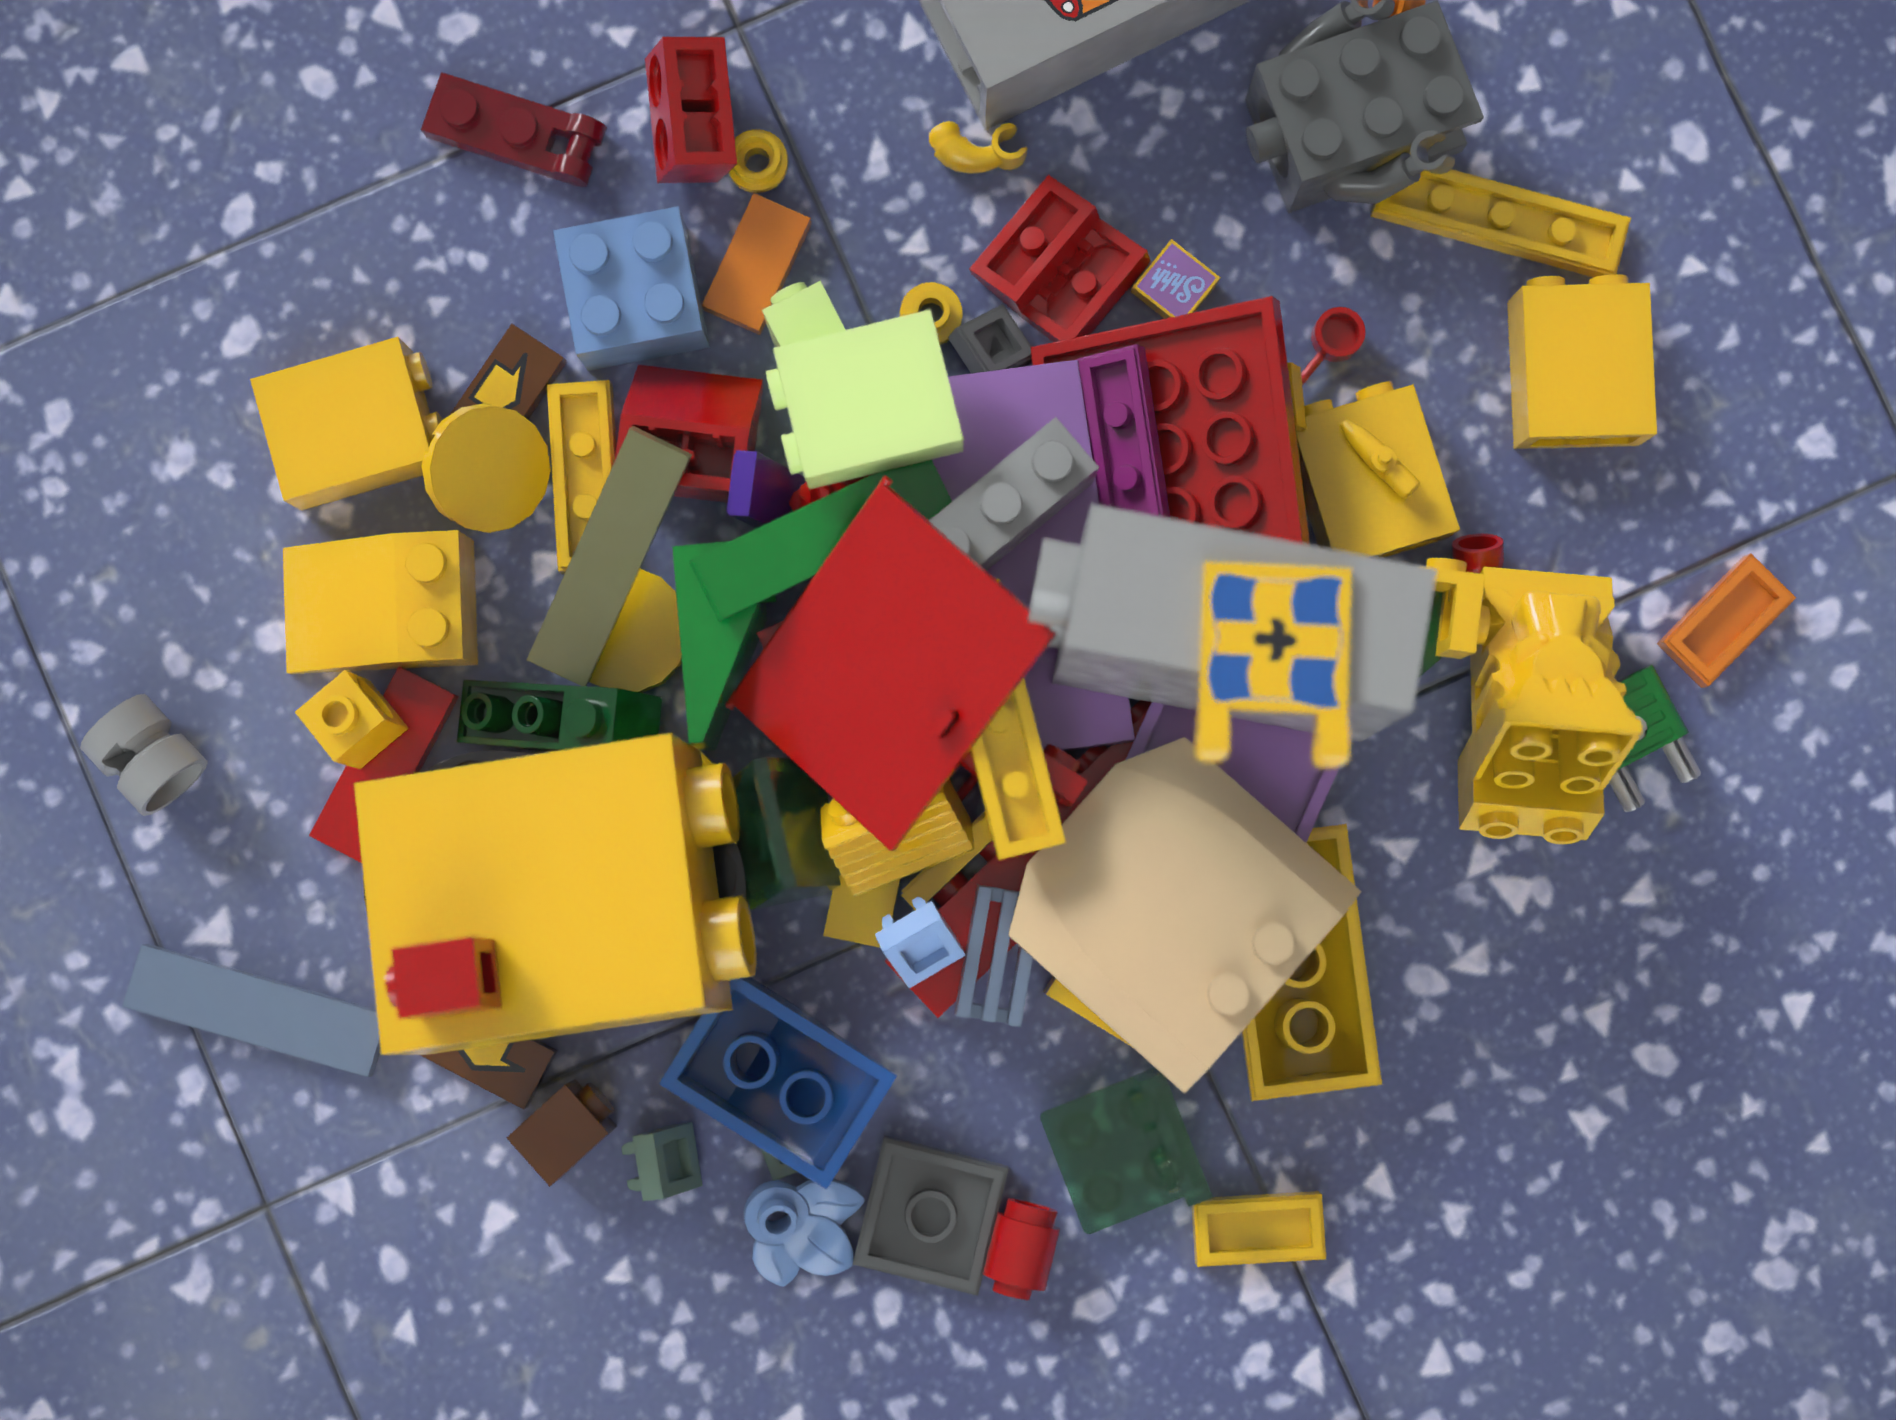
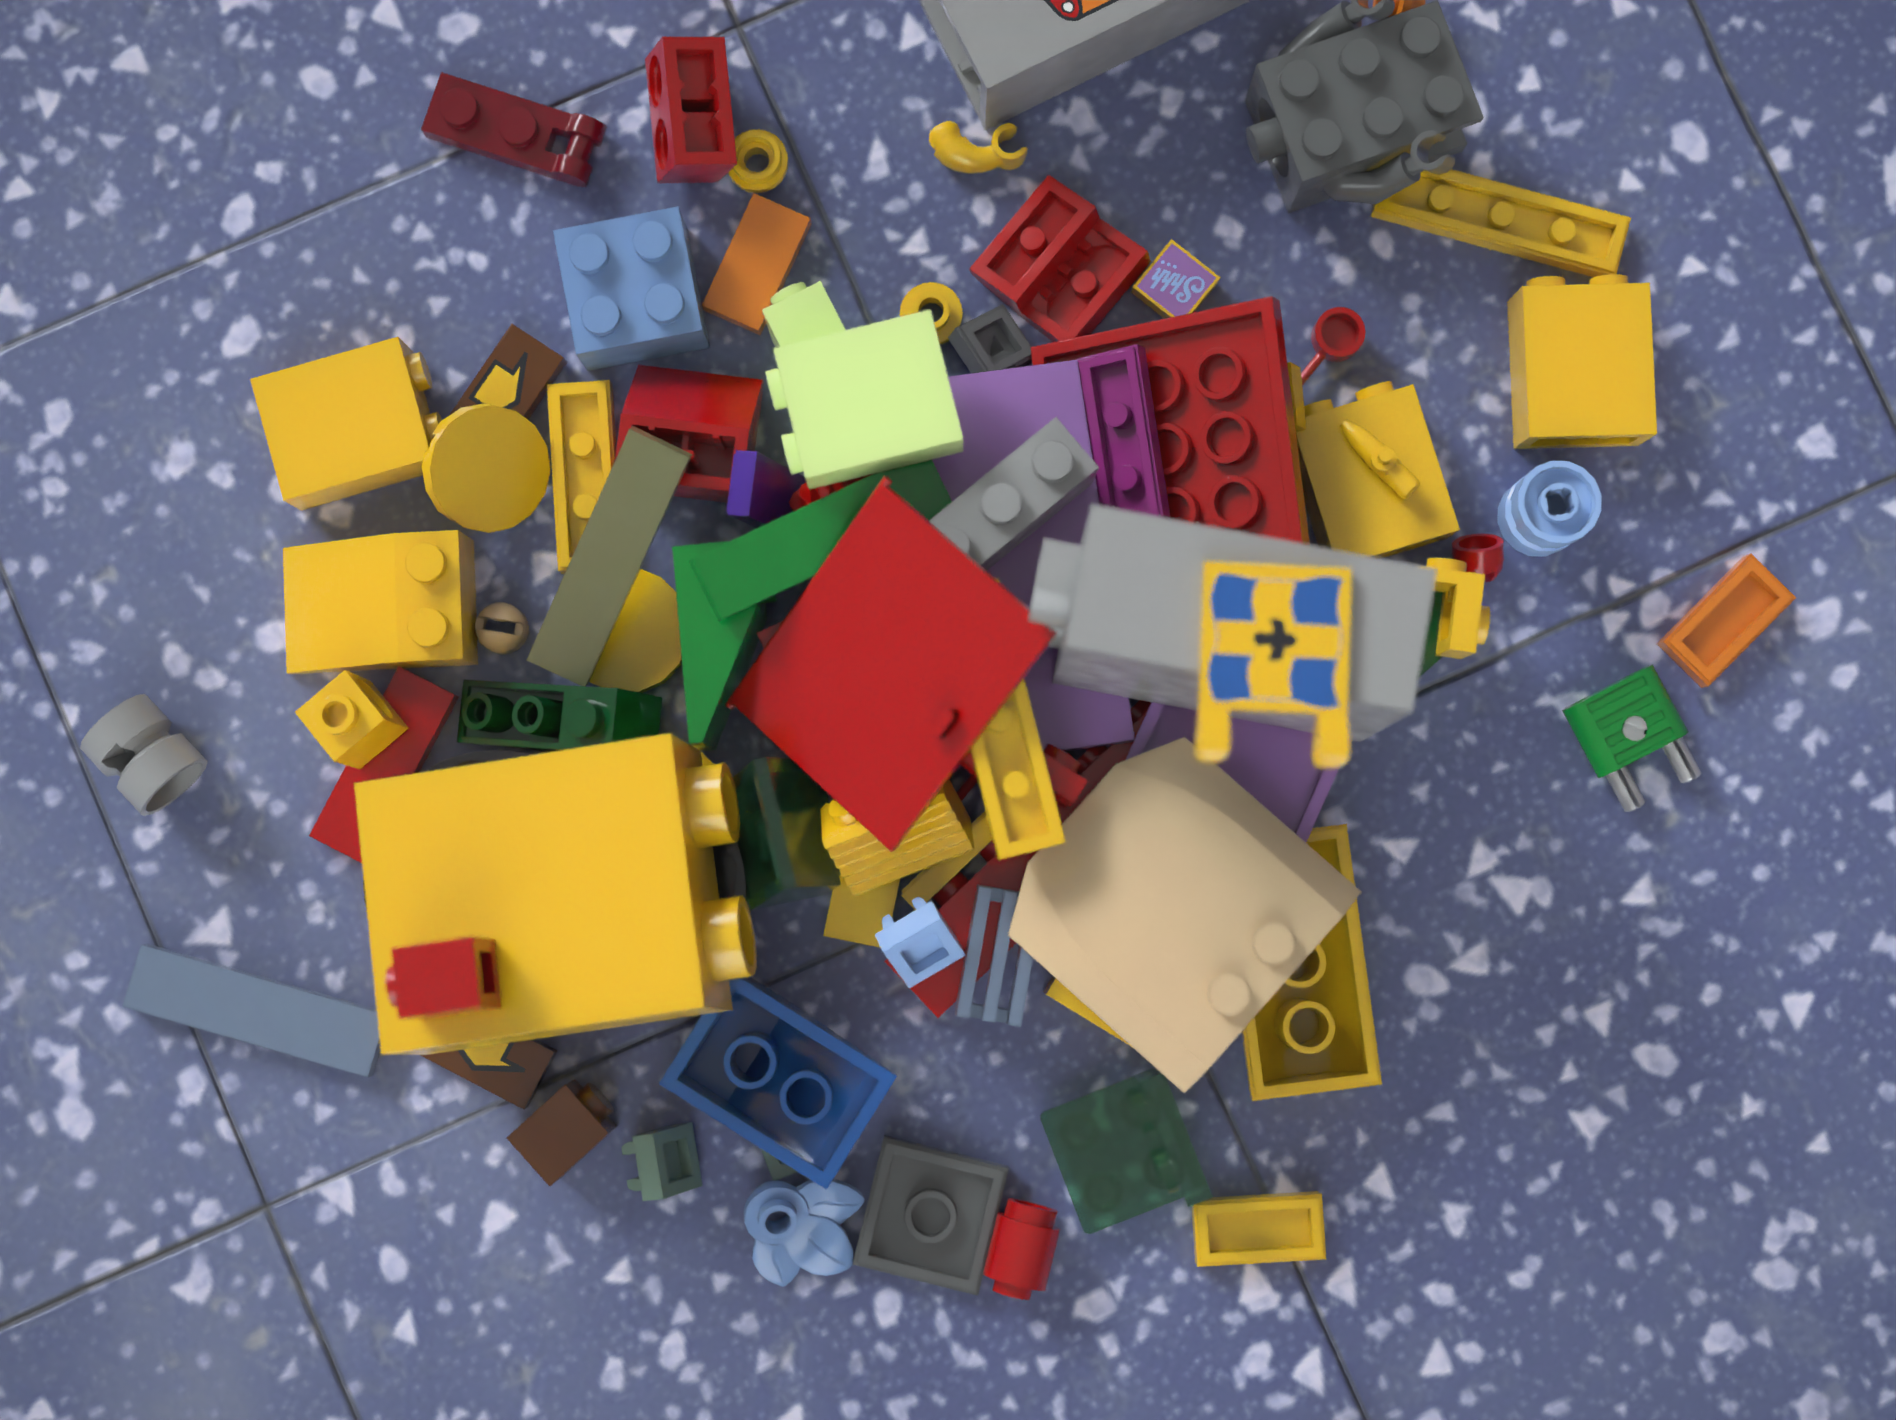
yellow brick [1457,567,1642,844] -> none
none -> tan hinge [475,602,529,654]
none -> light blue wheel [1498,461,1601,557]

